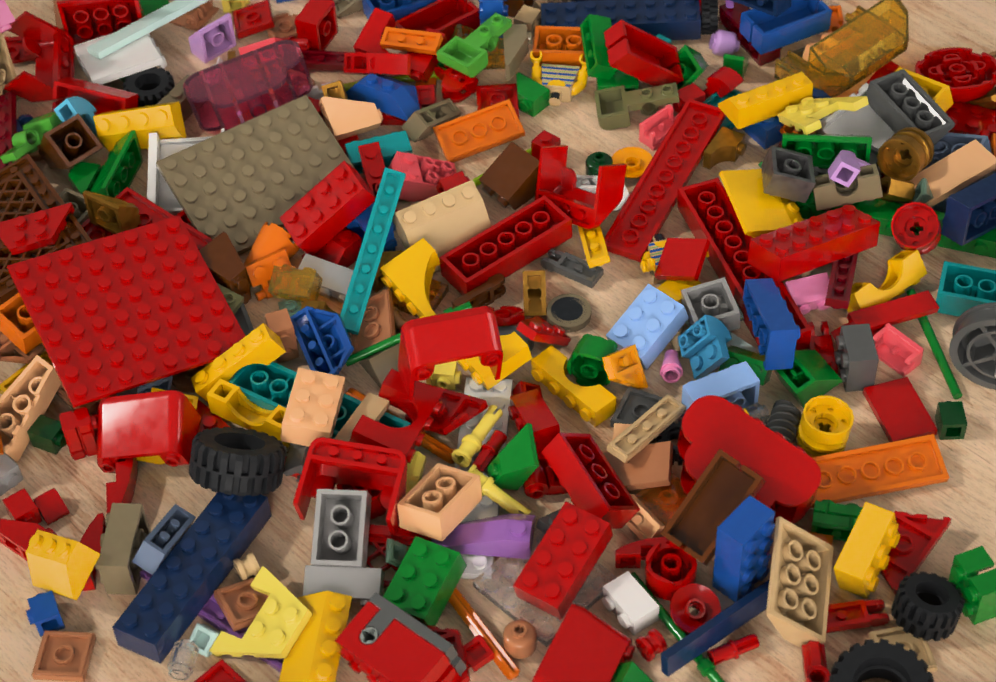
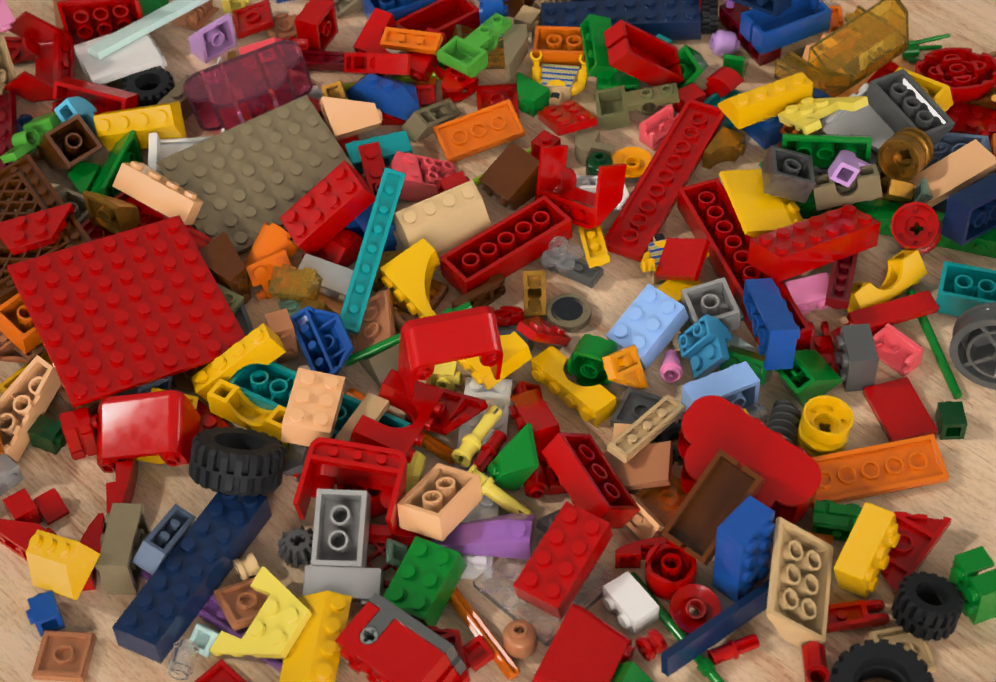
none -> light nougat wedge [112,161,204,225]
none -> dark grey gear [278,525,313,569]
none -> red plate [537,100,597,136]
none -> clear plate [541,236,585,273]
none -> dark tan brick [575,128,614,166]
none -> green plant [902,34,950,63]

